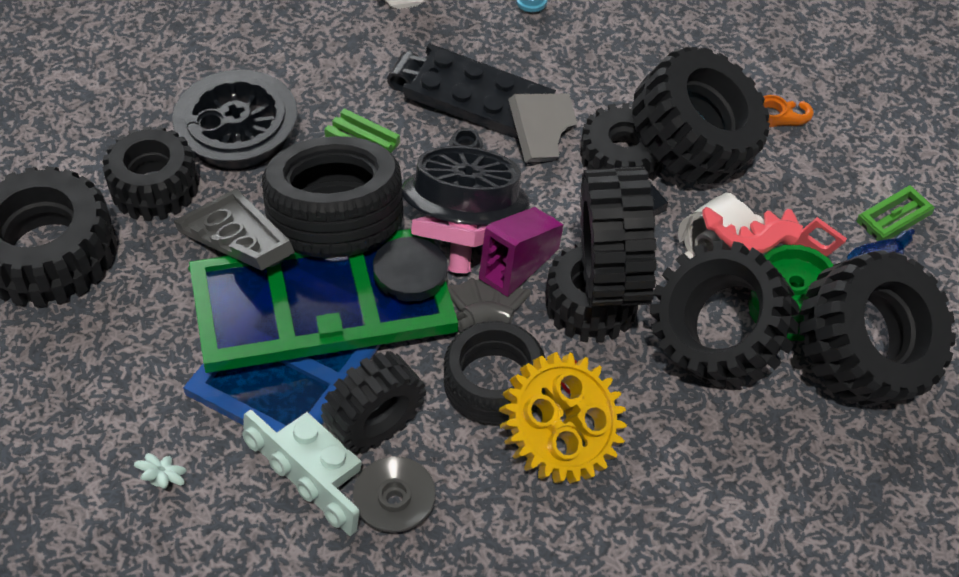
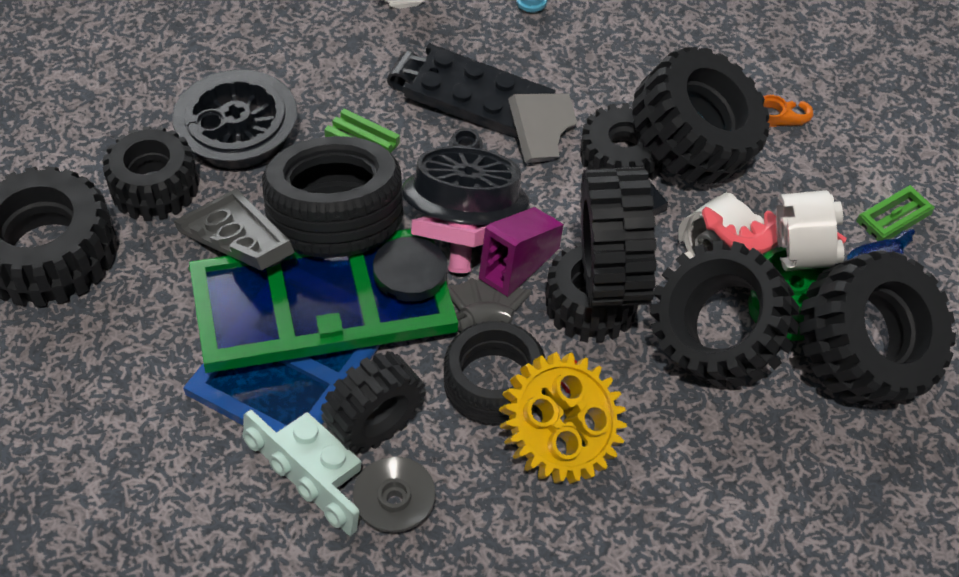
light aqua plant [134,453,186,489] -> none
none -> white brick [776,190,844,271]

